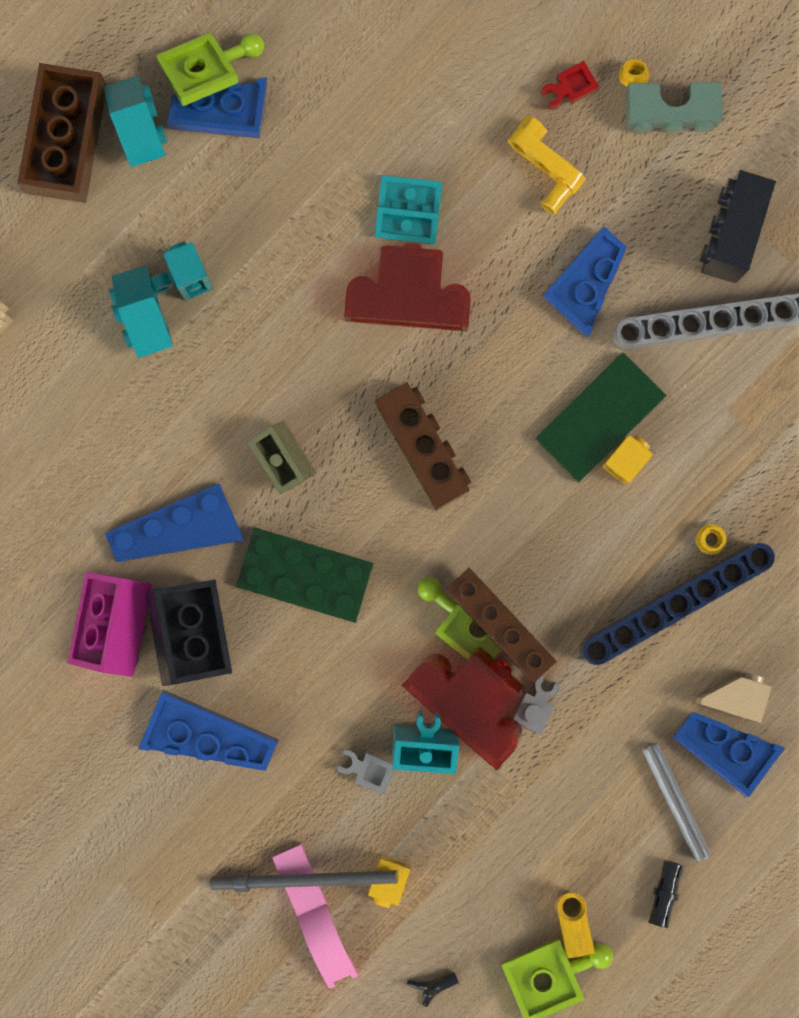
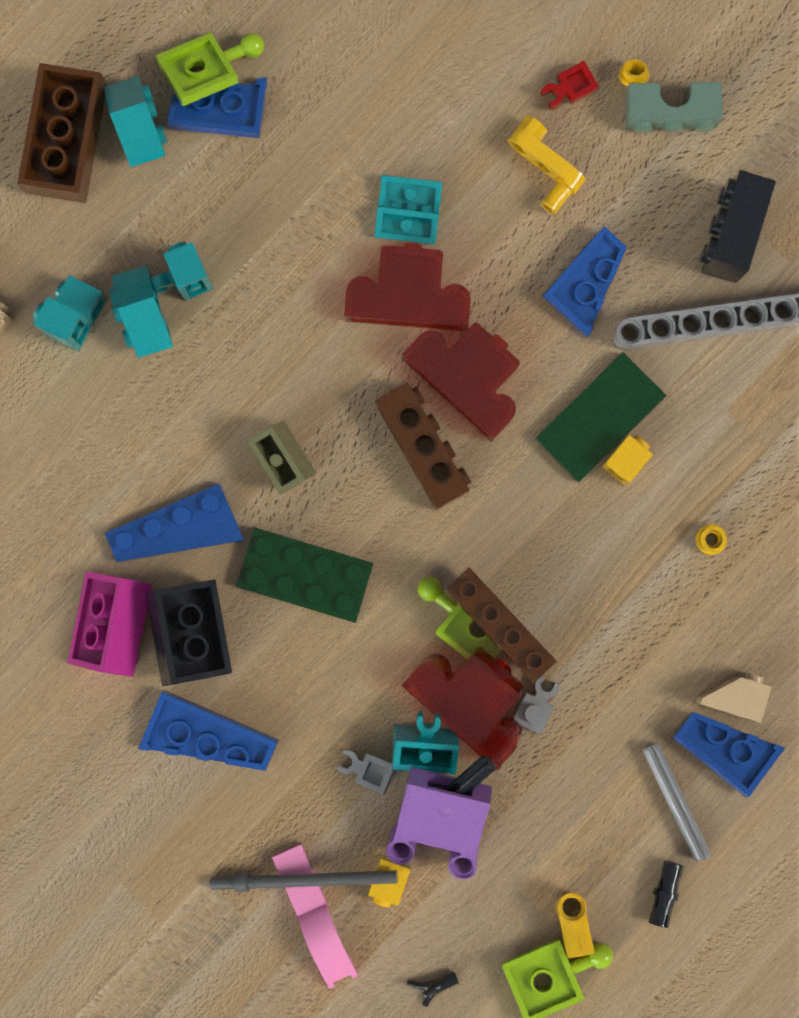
dark blue beam [579,543,775,665] -> none
none -> teal brick [33,275,107,352]
none -> medium lavender piece [386,755,496,879]
none -> clear red brick [402,323,520,442]

